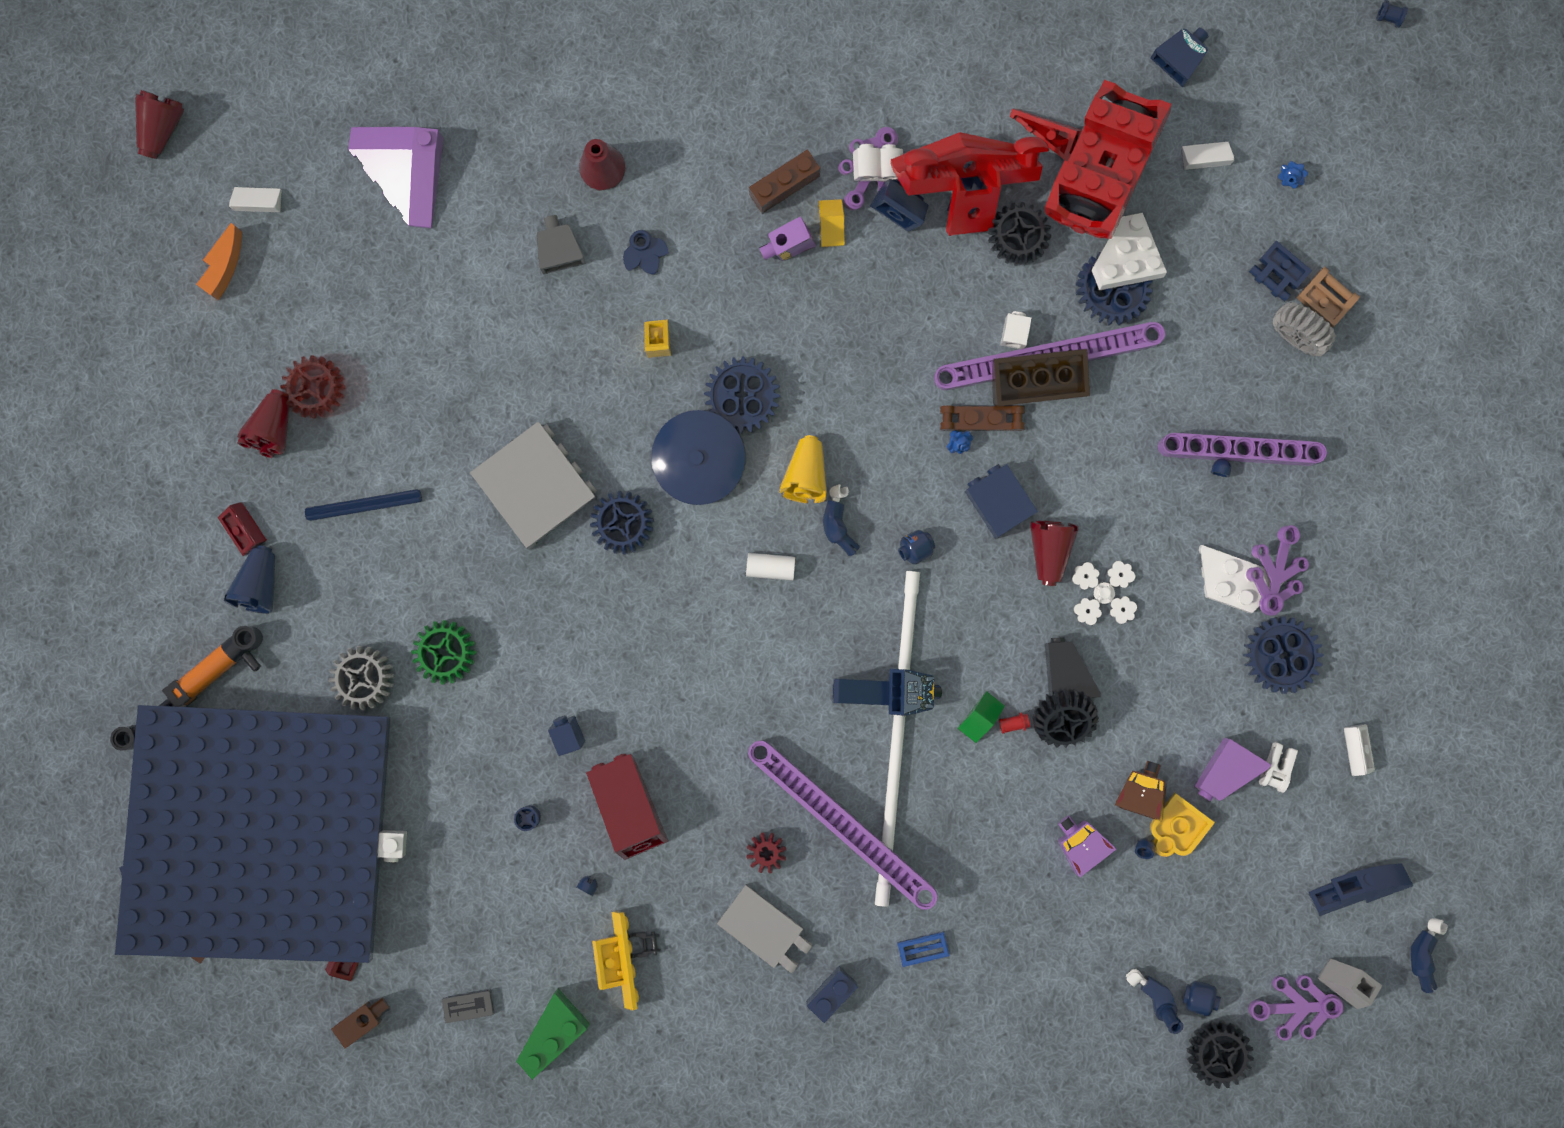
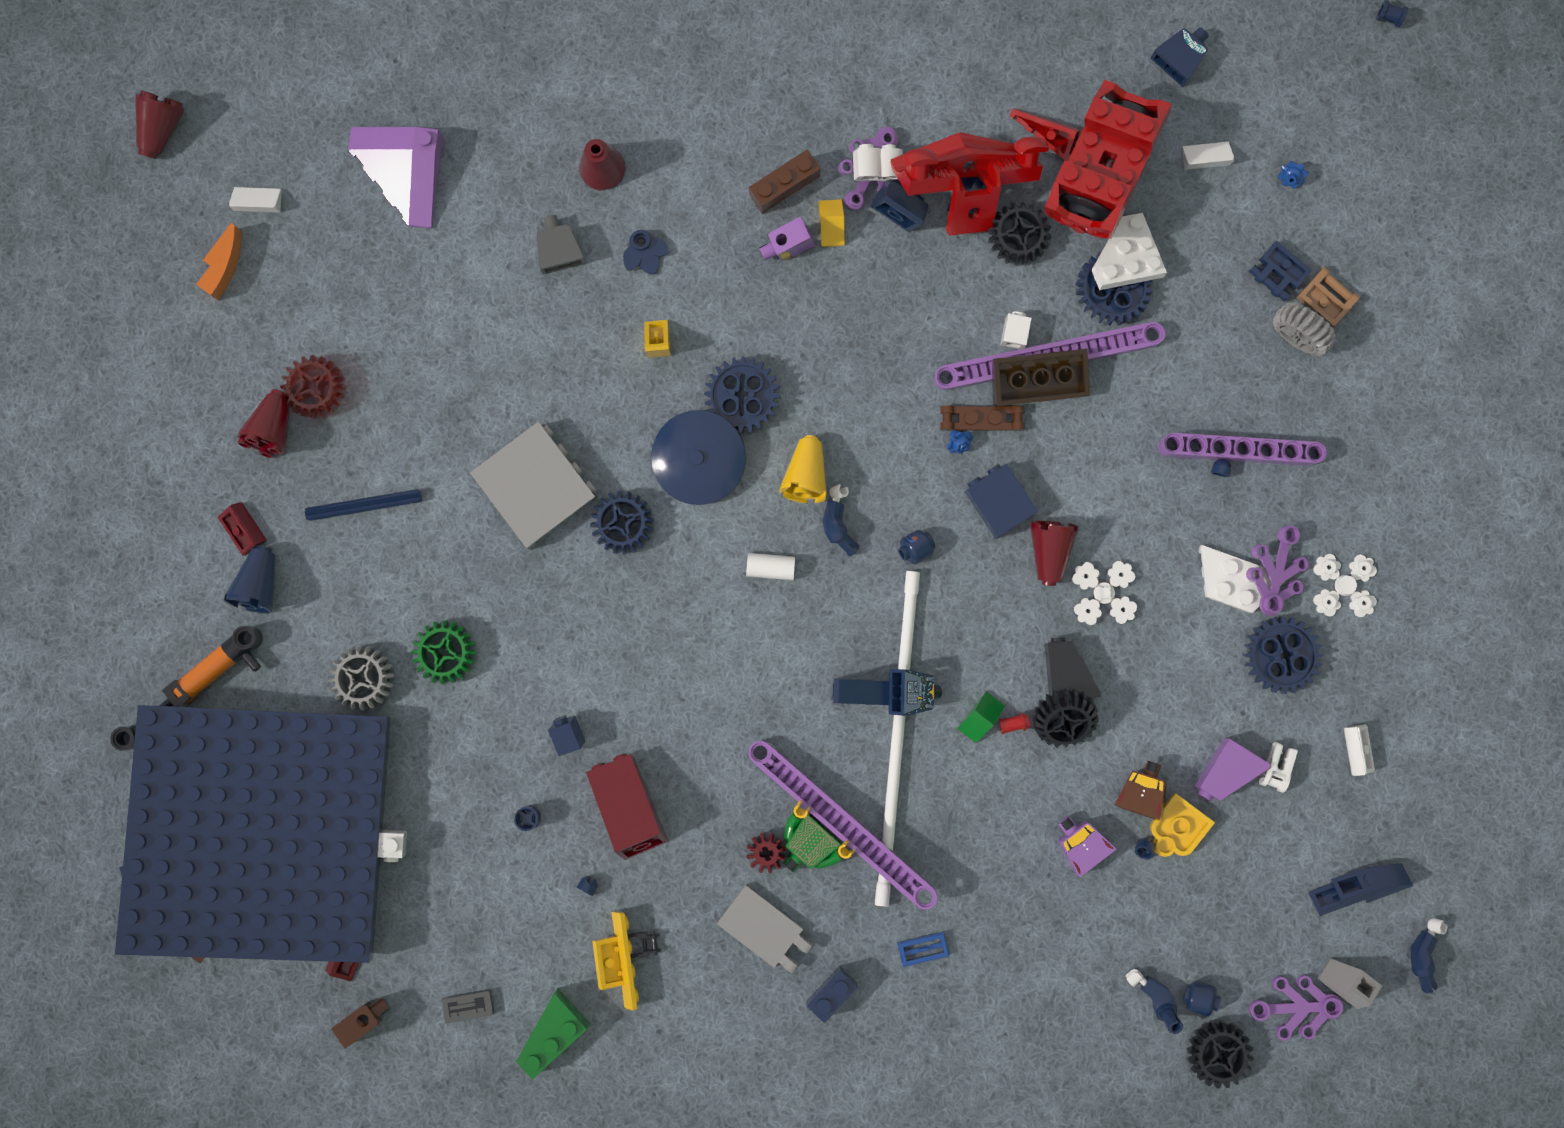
none -> green torso [783,800,856,873]
none -> white plant [1313,554,1377,617]

